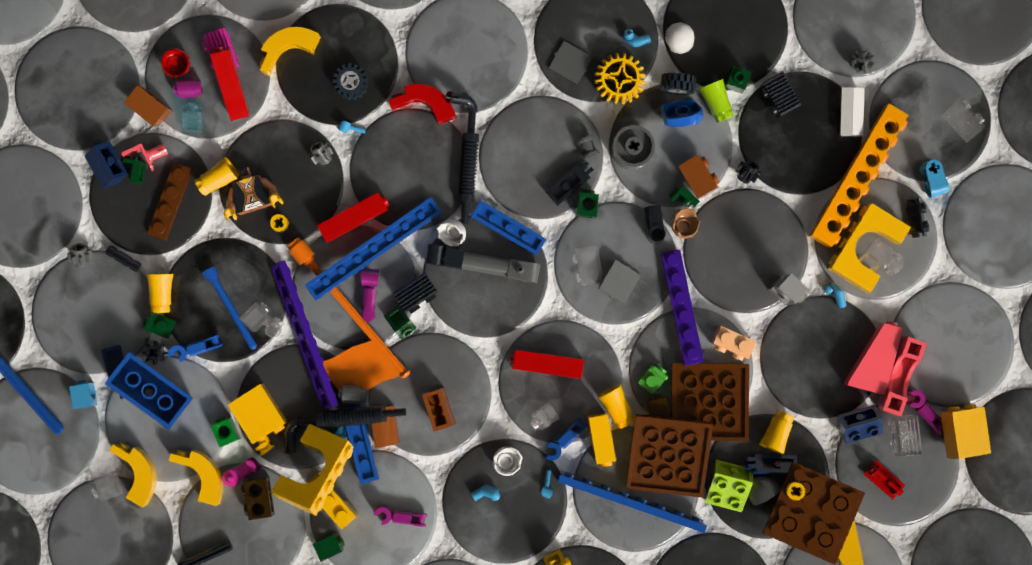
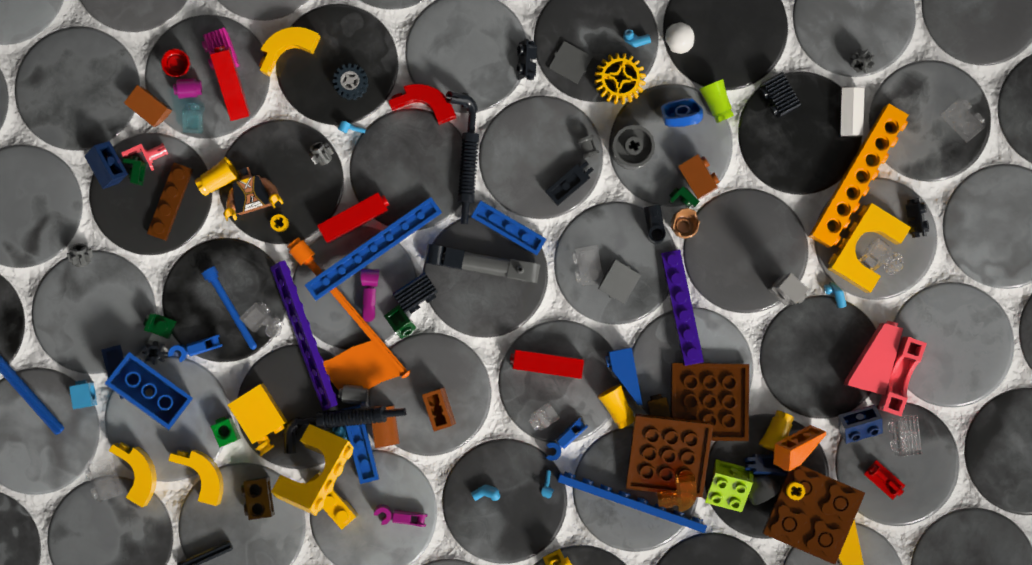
black axle [105,246,142,272] -> none
yellow plant [146,273,174,313] -> none
dark pink piece [222,457,260,487] -> none
dark green brick [312,532,345,562] -> none
white hair [436,219,466,247] -> none
white hair [492,446,523,476] -> none
dark green brick [577,190,599,219] -> none
yellow brick [587,413,616,467] -> none
bright green bracket [637,365,668,395] -> none
black wheel [660,73,696,95] -> none
light nougat brick [710,326,757,361] -> none
dark green brick [725,66,751,94] -> none
black gear [736,160,761,184] -> none
magenta piece [906,389,943,435] -> none
dark azure piece [920,160,950,198] -> none
yellow brick [941,404,991,459] -> none
none -> black hinge [516,39,537,80]
none -> blue slope [605,348,643,405]
none -> clear orange brick [657,474,697,512]
none -> orange slope [773,425,826,471]

